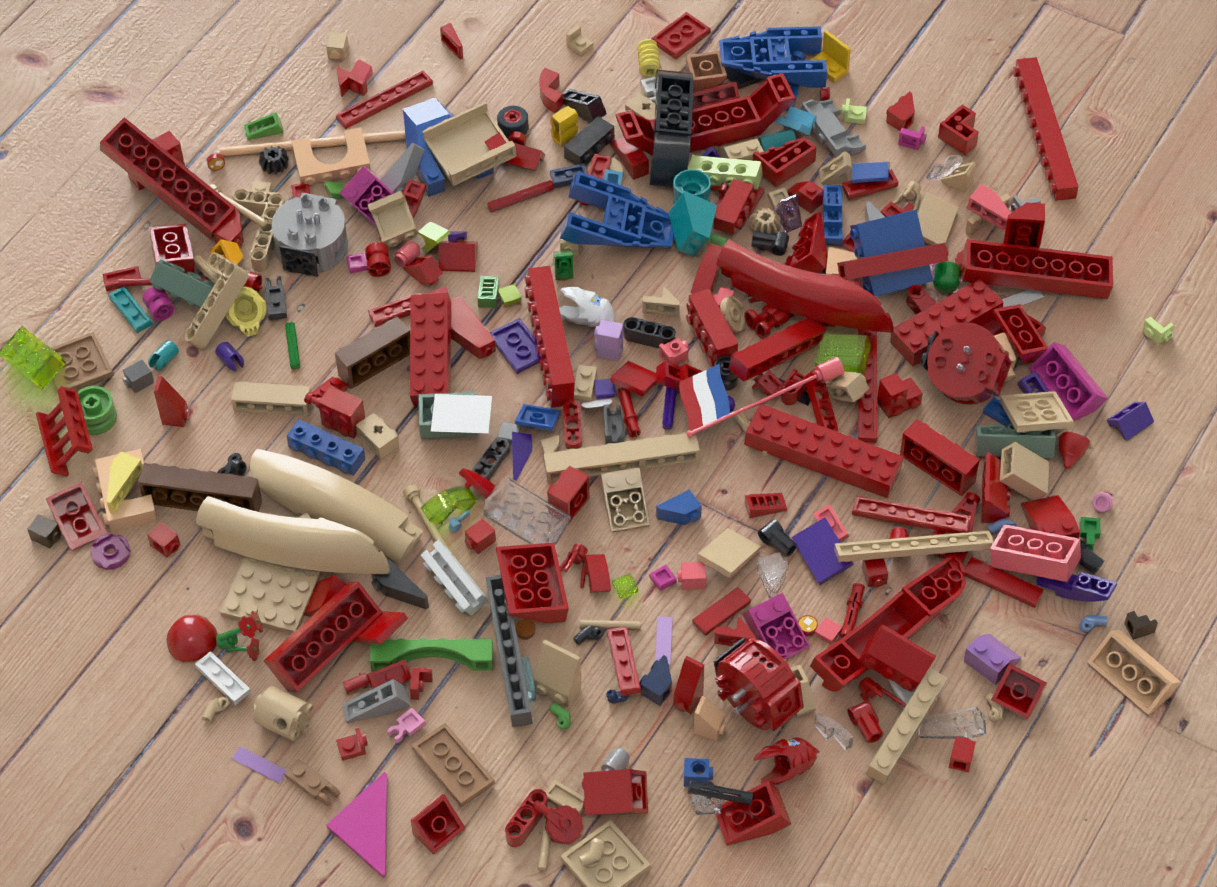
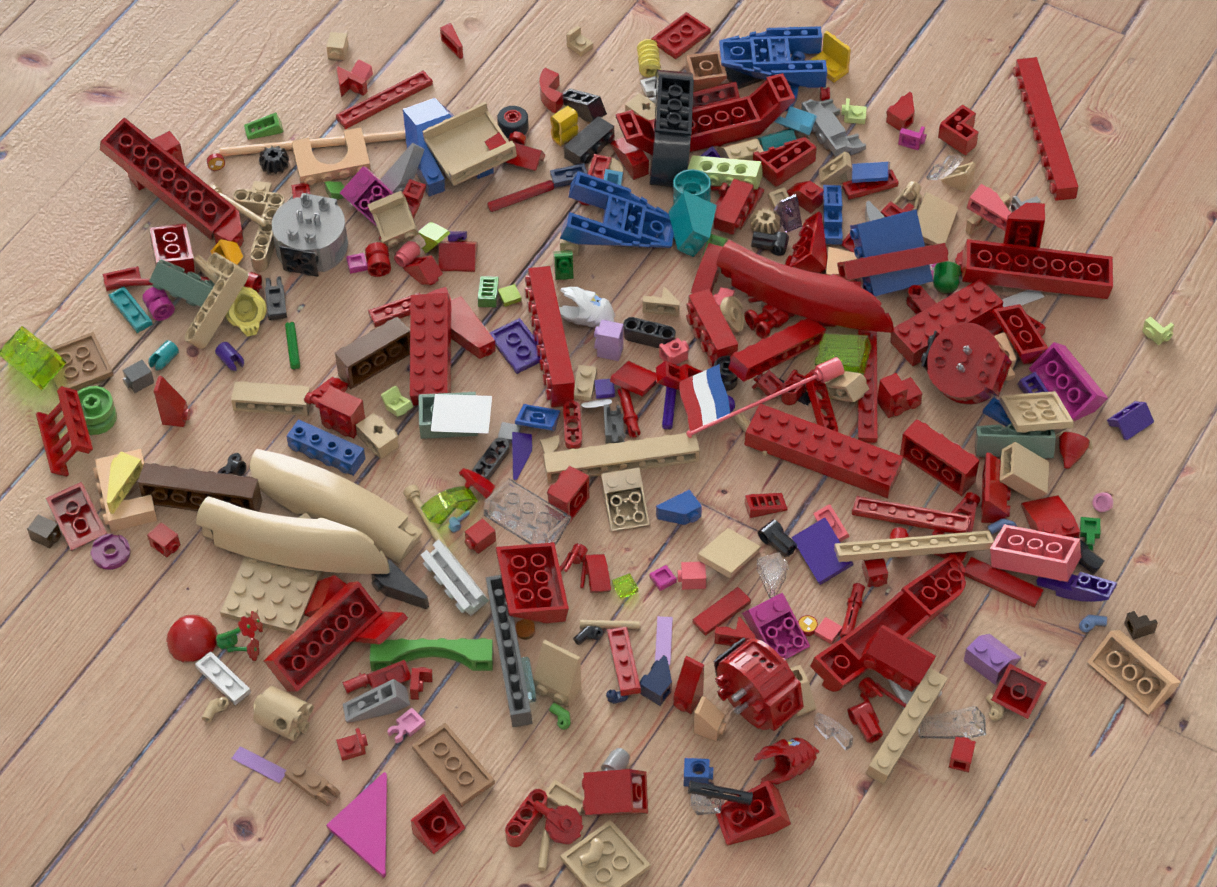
none -> yellowish green bracket [381,386,413,417]

